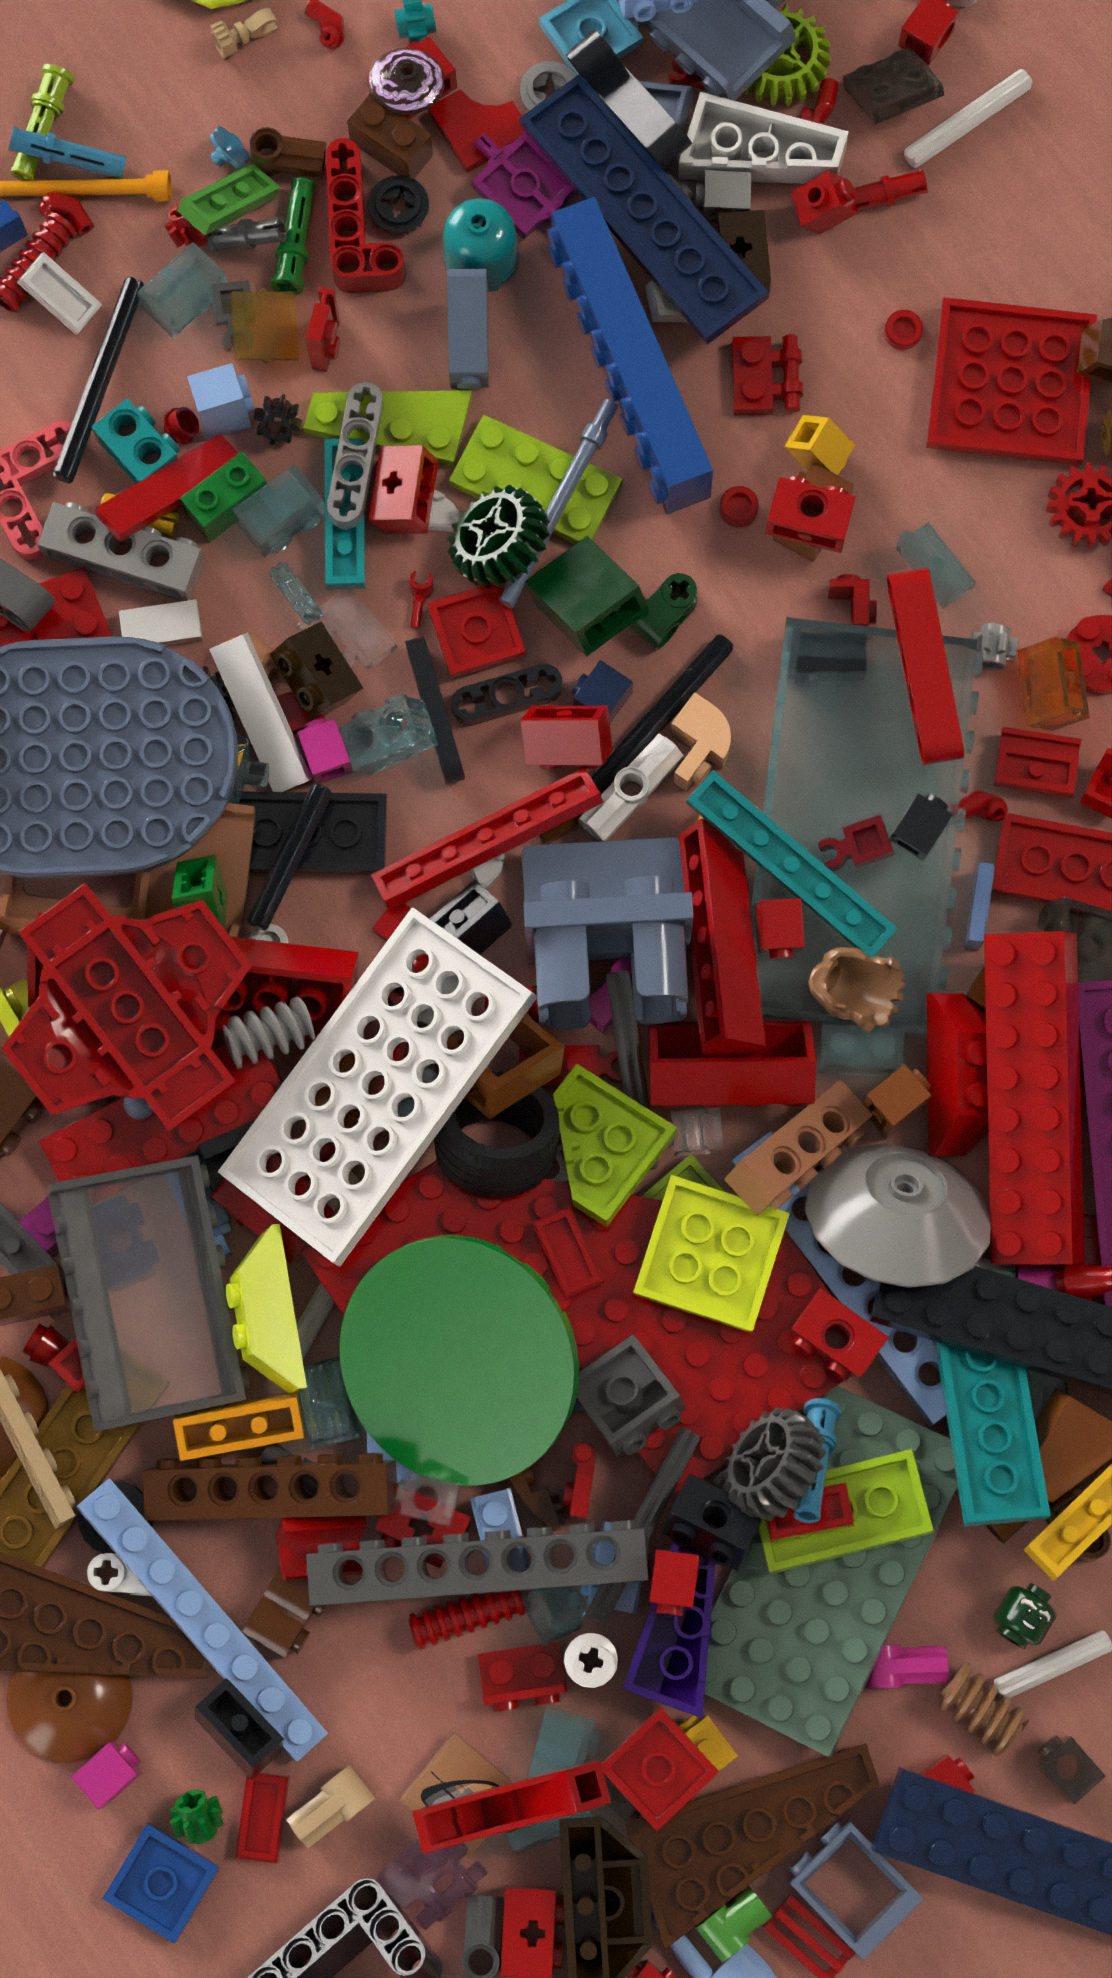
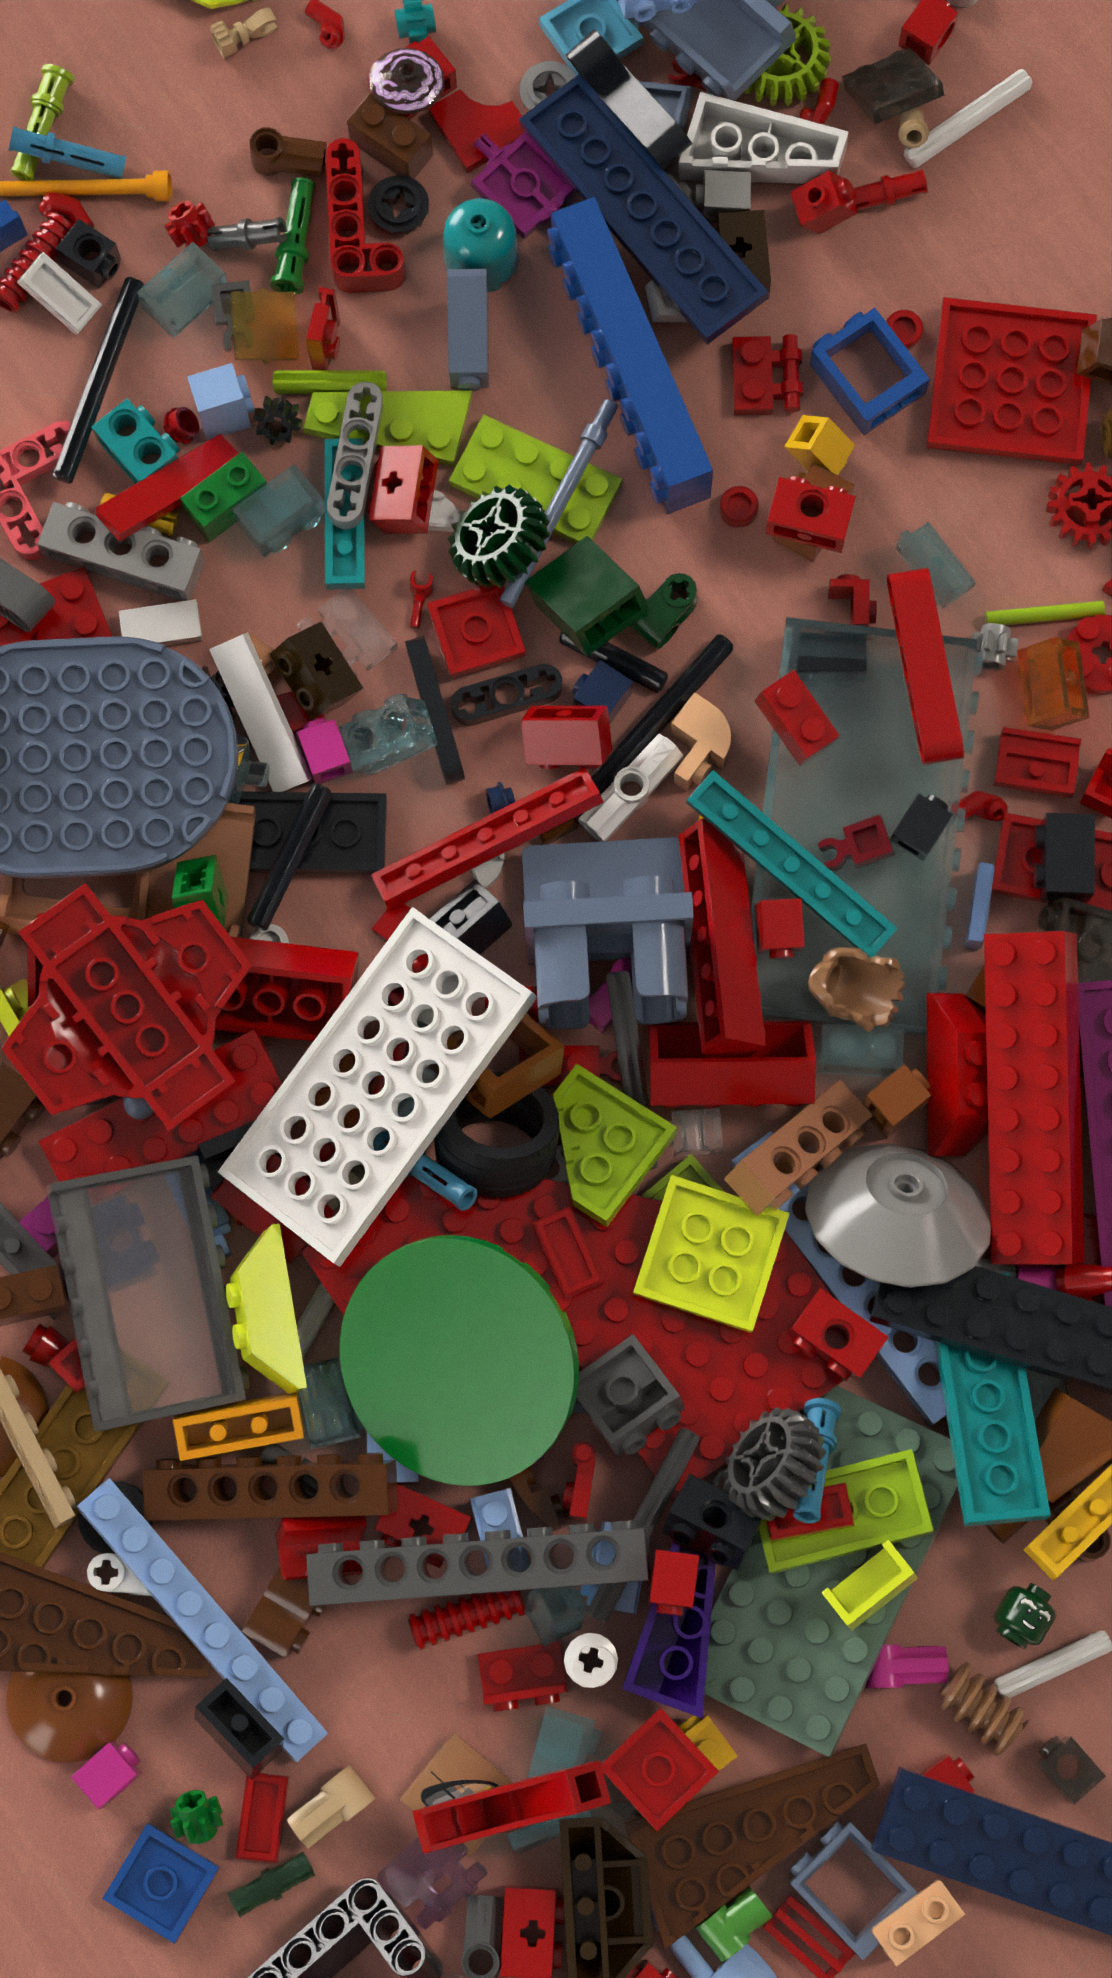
bright green plate [177,163,281,235] -> none
dark azure plant [210,126,250,169] -> none
light grey piece [223,997,315,1069] -> none
clear light blue axle [269,562,322,625] -> none
clear brick [395,1472,461,1528] -> none
none -> black brick [56,219,121,289]
none -> clear green pin [228,1851,316,1918]
none -> lime axle [272,370,387,394]
none -> dark azure pin [373,1131,477,1211]
none -> dark blue plate [486,782,515,814]
none -> black axle [559,631,668,693]
none -> red brick [755,670,840,767]
none -> blue window [809,308,930,435]
none -> neon yellow panel [821,1540,918,1631]
none -> light nougat bracket [872,1879,965,1967]
none -> tan pin [898,106,929,148]
none -> lime bar [985,601,1105,625]
none -> black brick [1033,813,1095,902]

